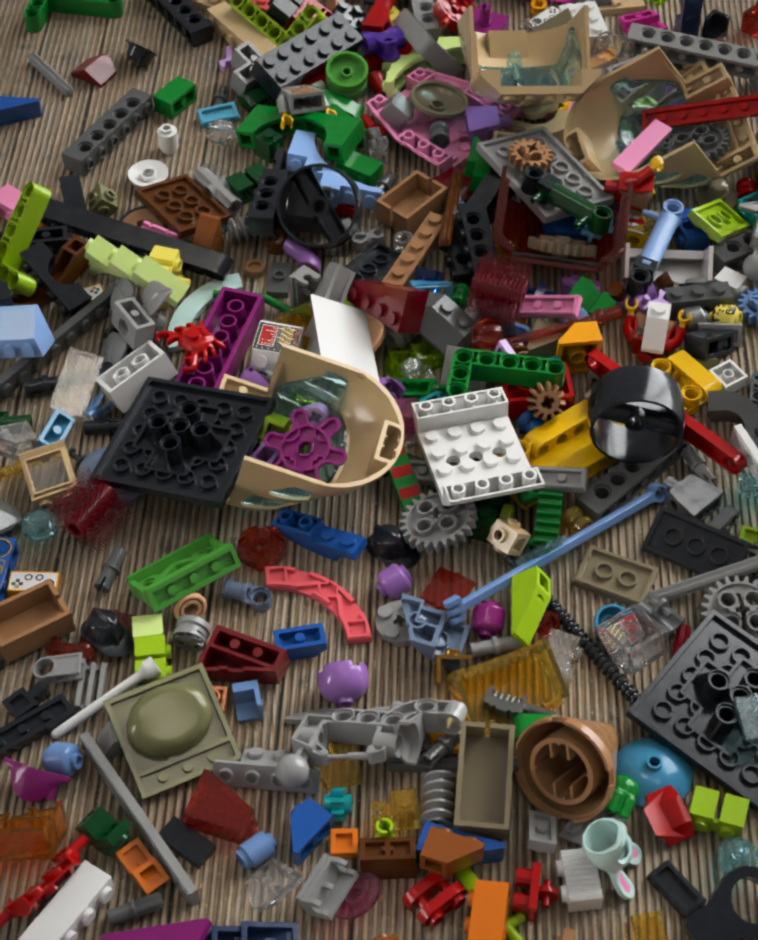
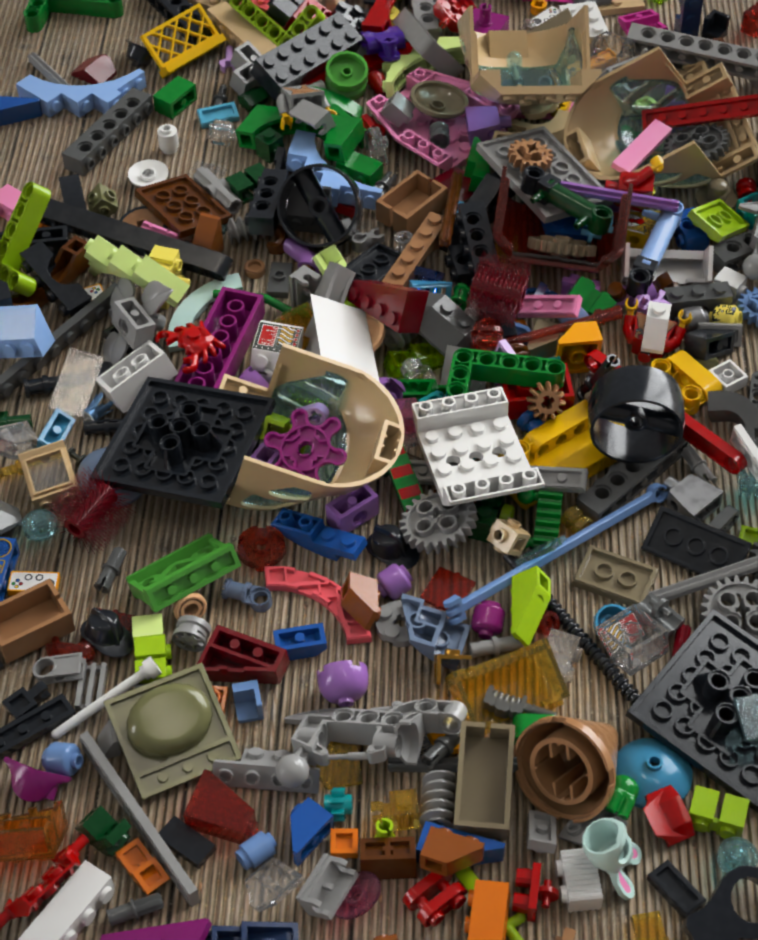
none -> light blue arch [16,69,147,118]
none -> yellow fence [140,3,227,79]
none -> light grey hinge [288,99,336,135]
none -> yellowish green panel [312,244,347,275]
none -> medium lavender brick [326,485,379,532]
none -> dark orange slope [341,572,381,630]
none -> medium lavender axle [560,181,679,212]
none -> black pin [576,354,620,401]

